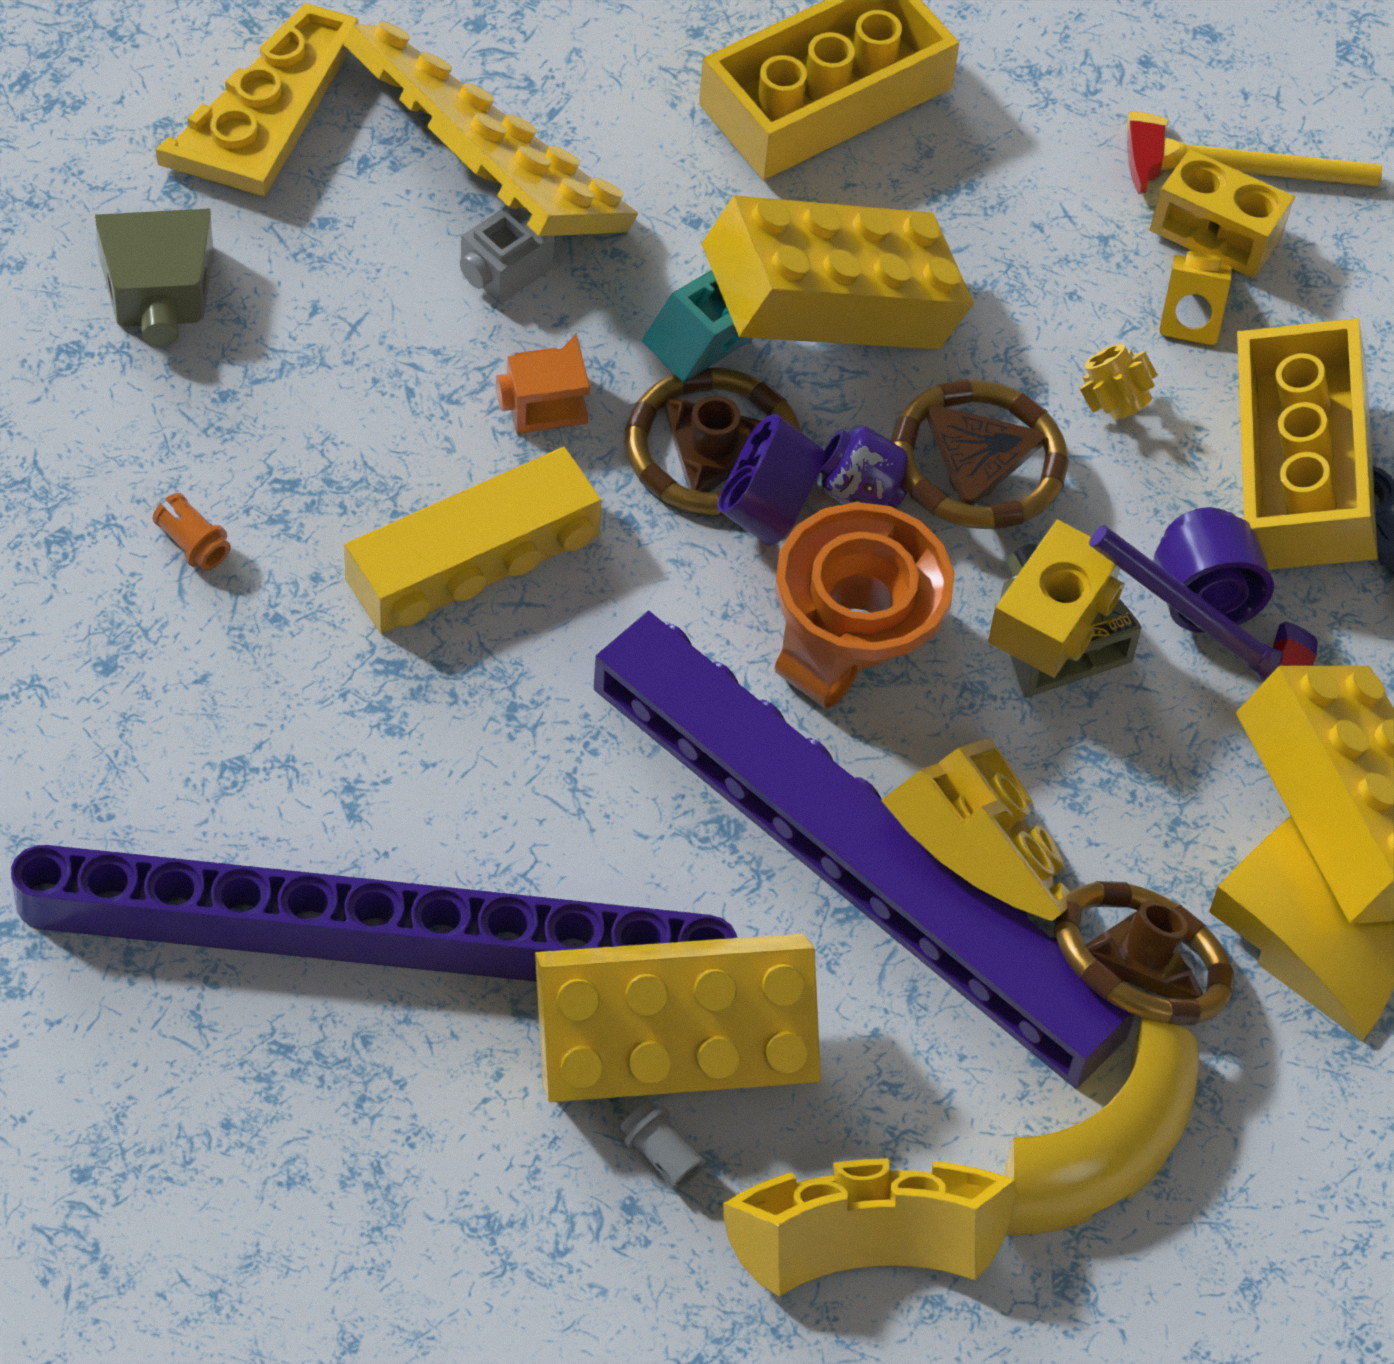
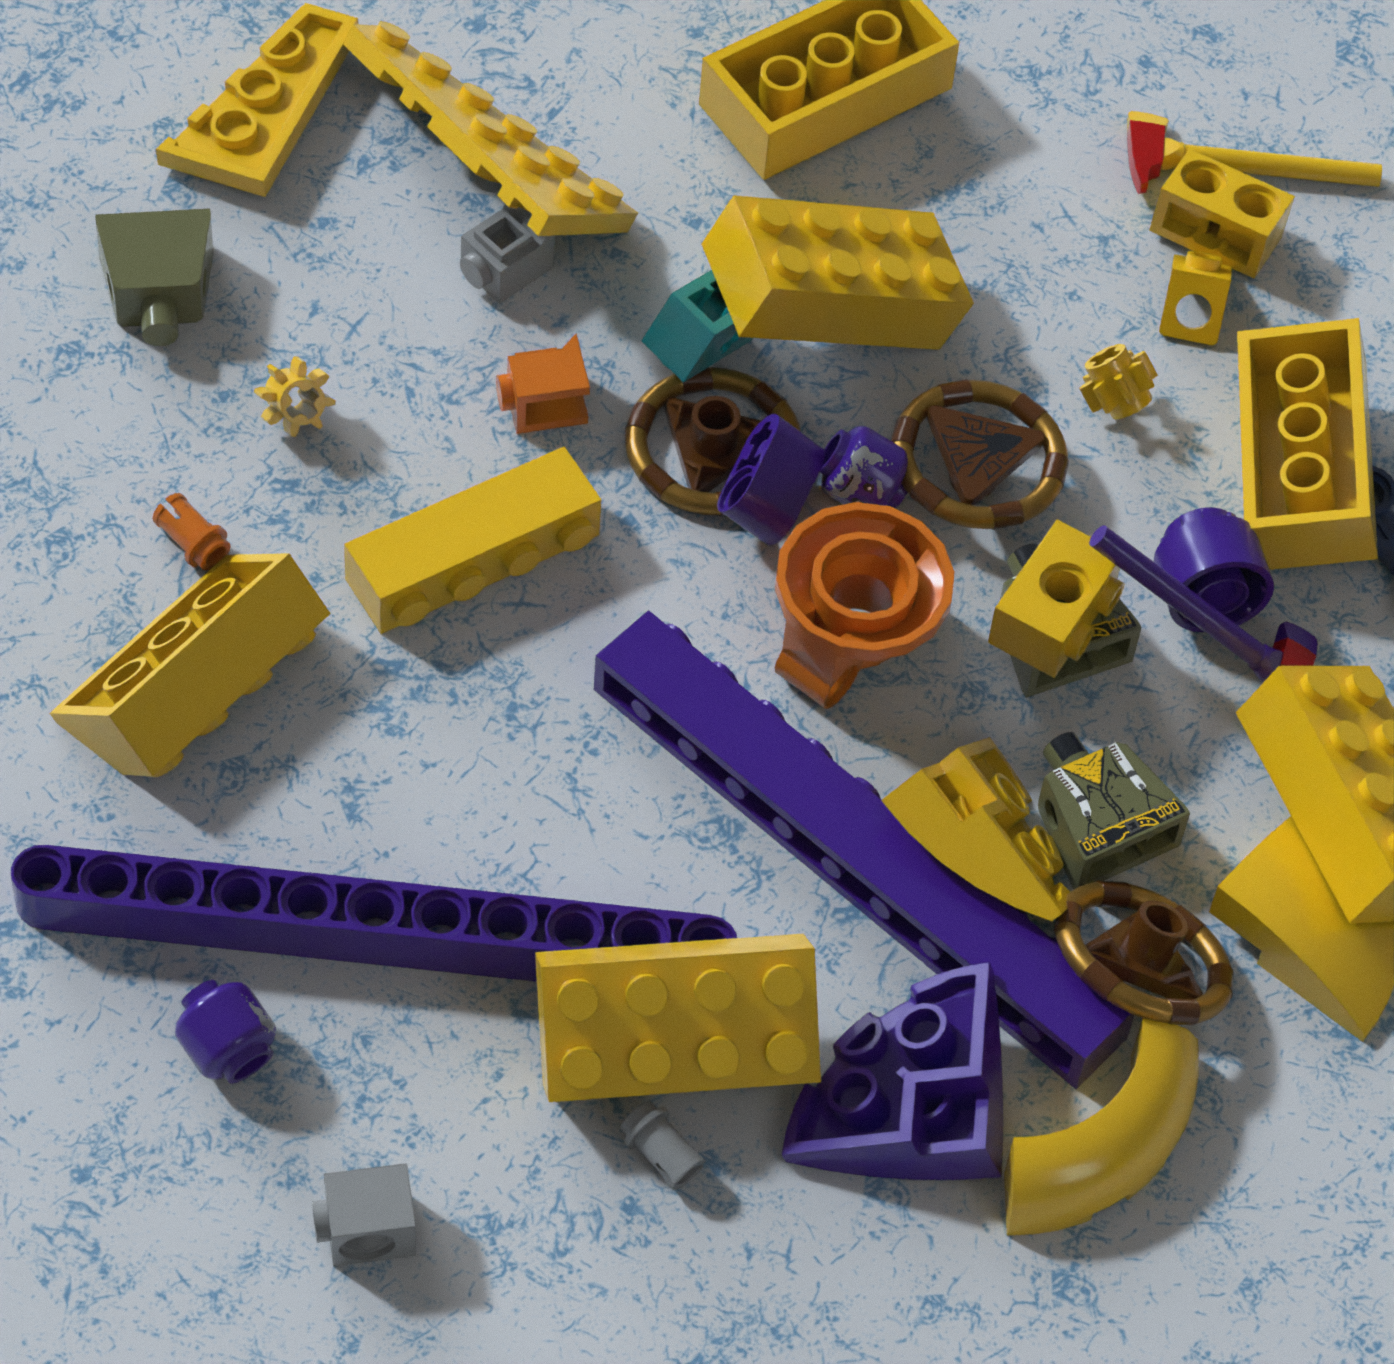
yellow brick [723,1158,1015,1297] -> none
none -> yellow slope [49,553,331,777]
none -> dark purple head [175,980,276,1084]
none -> yellow gear [254,356,336,437]
none -> light grey brick [312,1163,416,1266]
none -> dark purple brick [782,962,1003,1180]
none -> olive torso [1038,732,1190,889]

